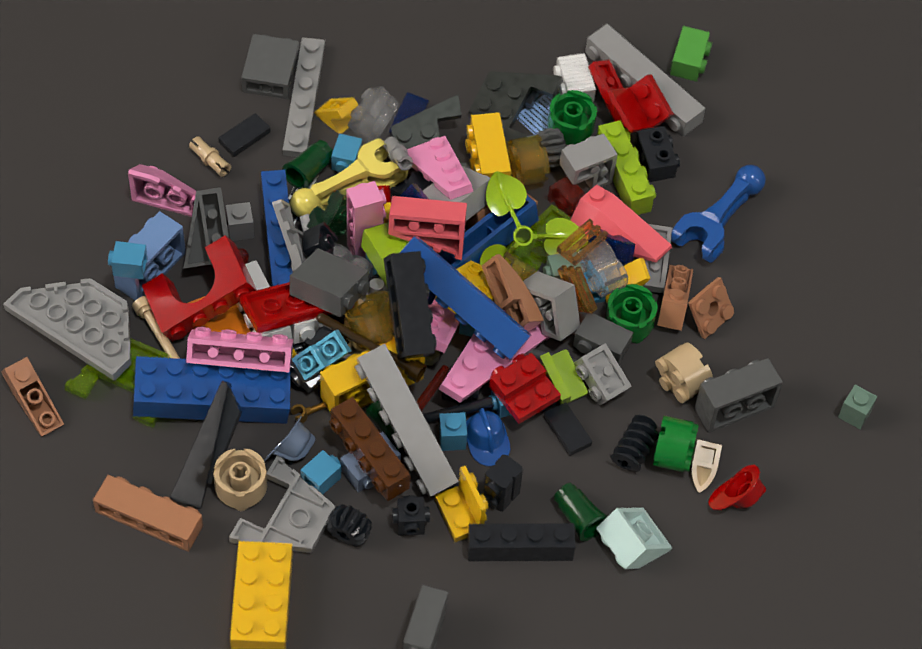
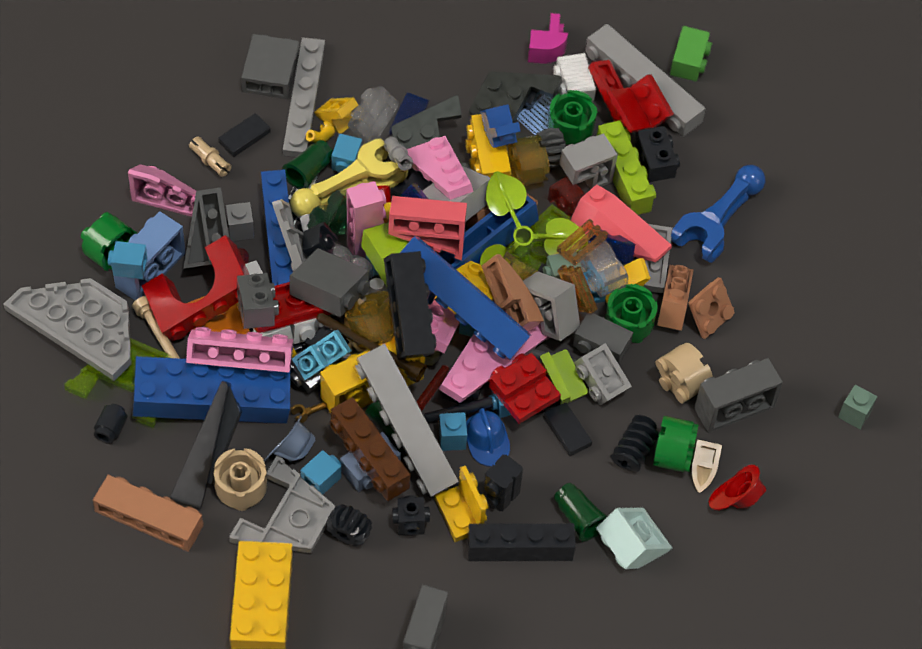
nougat slope [1,357,64,437] -> none
none -> green brick [81,212,138,271]
none -> black brick [94,404,128,443]
none -> dark grey brick [237,273,279,329]
none -> yellow arm [306,121,335,143]
none -> blue brick [480,104,521,148]
none -> dark pink brick [528,13,568,64]

